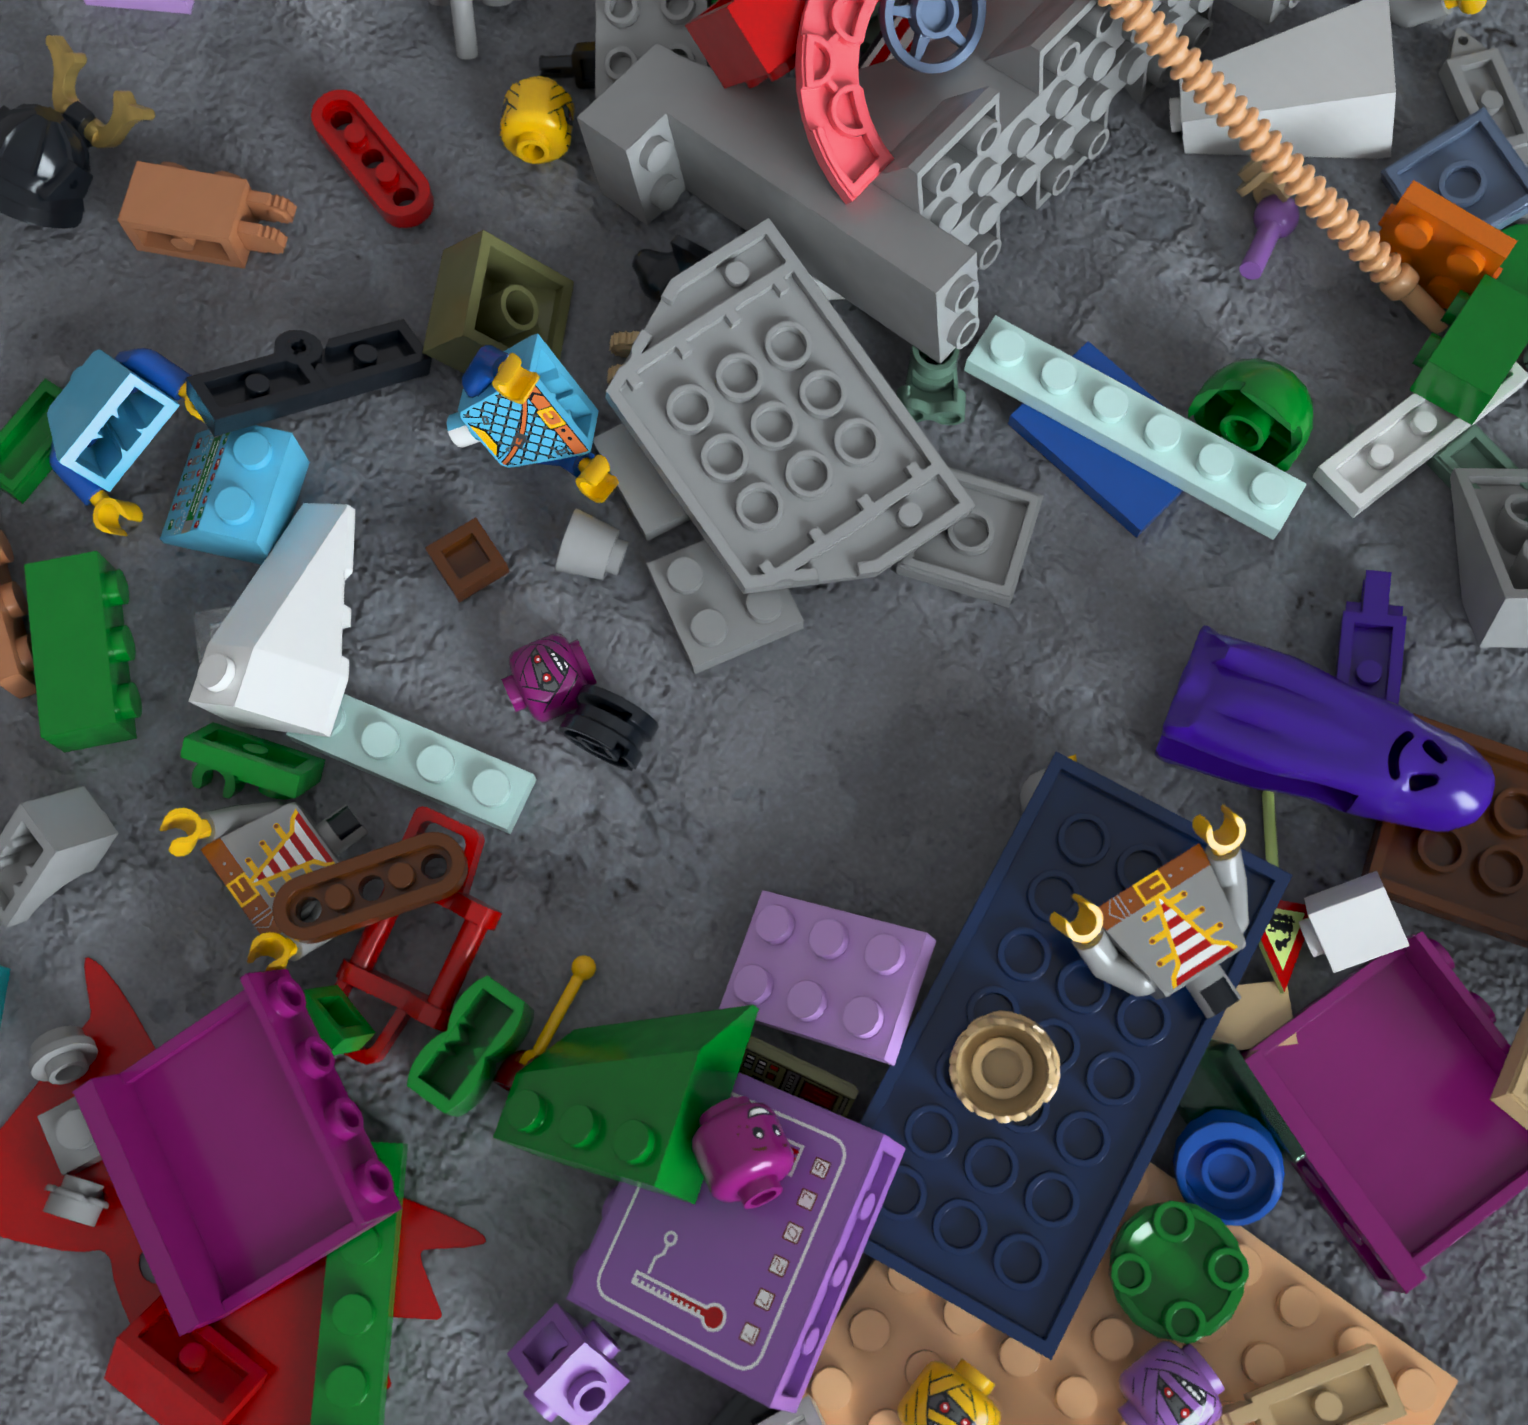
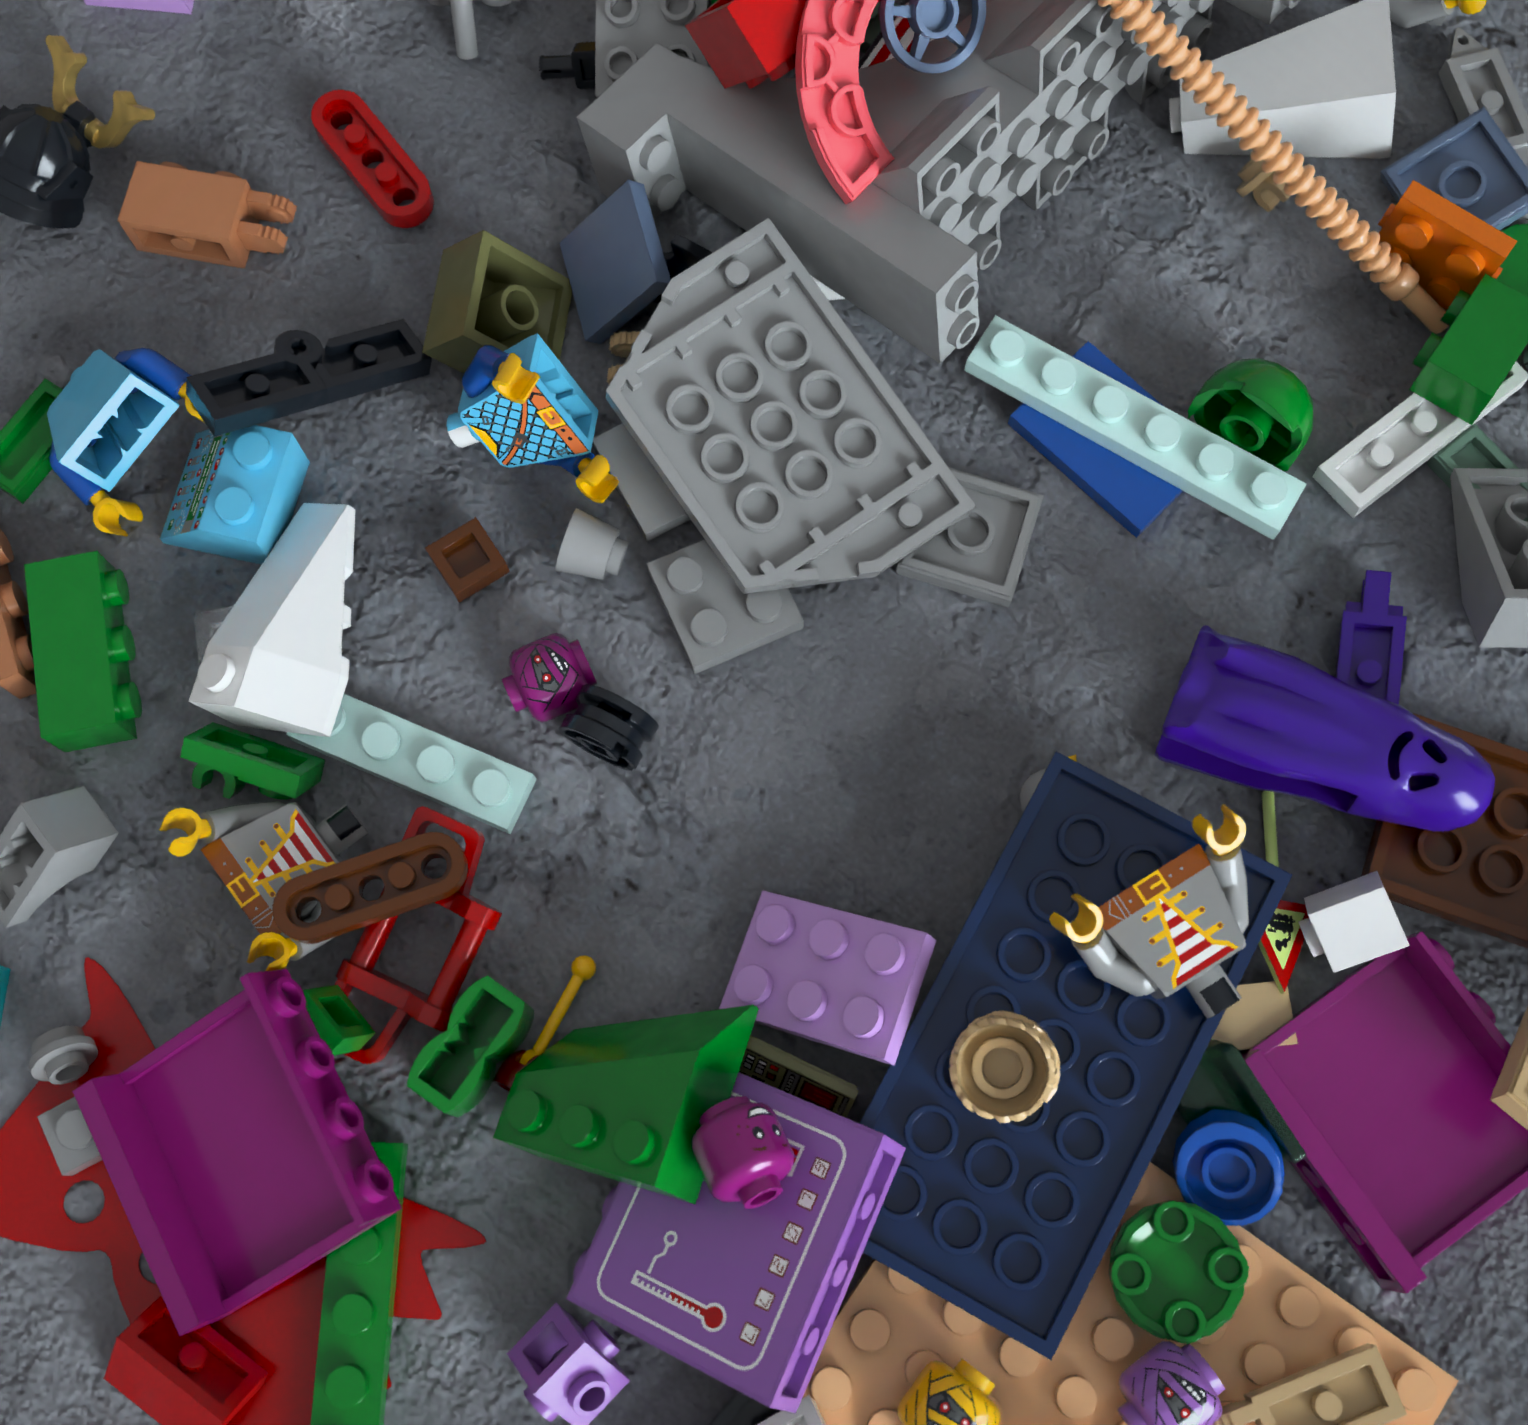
light grey plate [43,1174,109,1227] -> none
yellow head [499,76,575,164] -> none
sand green plate [896,345,966,425] -> none
medium lavender bar [1239,194,1300,280] -> none
none -> sand blue tile [559,180,671,344]

